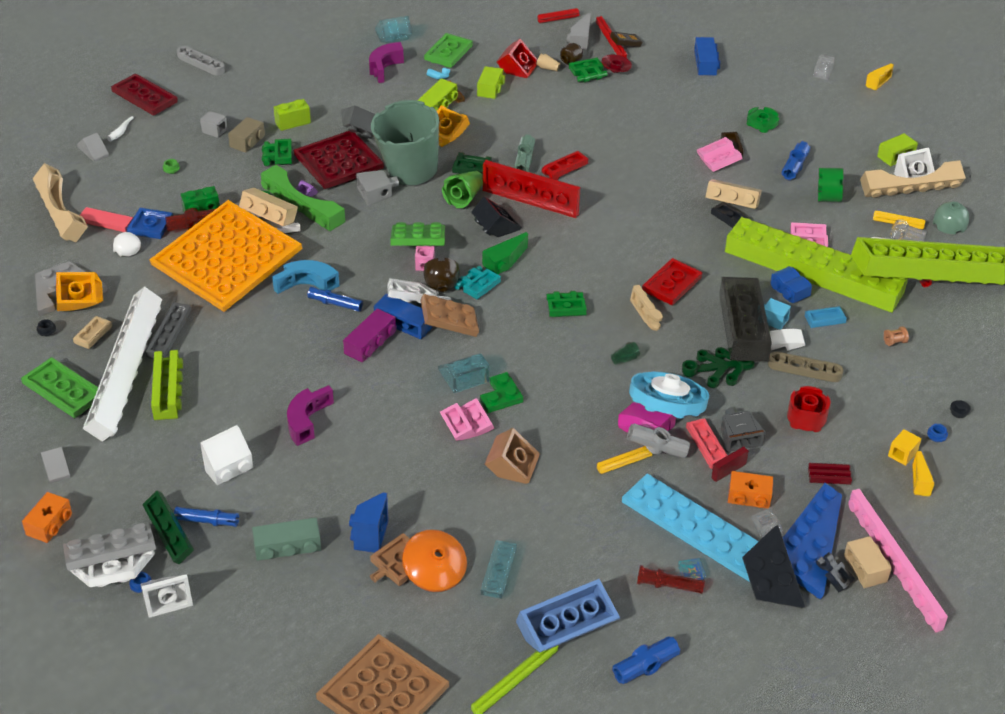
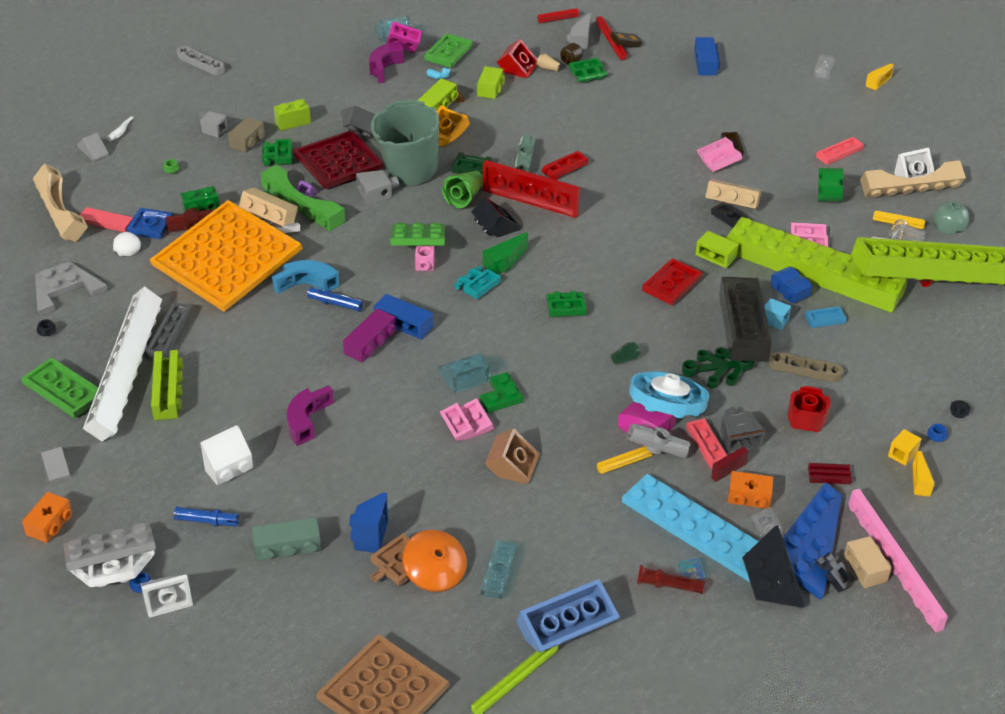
light orange slope [56,272,103,311] -> none
tan plate [73,316,112,349] -> none
dark red plate [111,73,178,116] -> none
dark green plate [142,490,194,564] -> none
white wing [387,278,451,303] -> none
medium nougat plate [421,294,479,337] -> none
dark brown cylinder [423,258,460,292] -> none
dark red dish [601,54,632,73] -> none
blue piece [612,636,680,685] -> none
tan hinge [630,285,663,331] -> none
green plate [746,107,779,133] -> none
white slope [762,329,805,352] -> none
blue piece [781,141,811,180] -> none
lime brick [877,133,918,166] -> none
nougat bush [884,326,909,346] -> none
none -> dark pink brick [386,21,422,53]
none -> lime brick [695,231,739,268]
none -> coral tile [816,137,864,165]

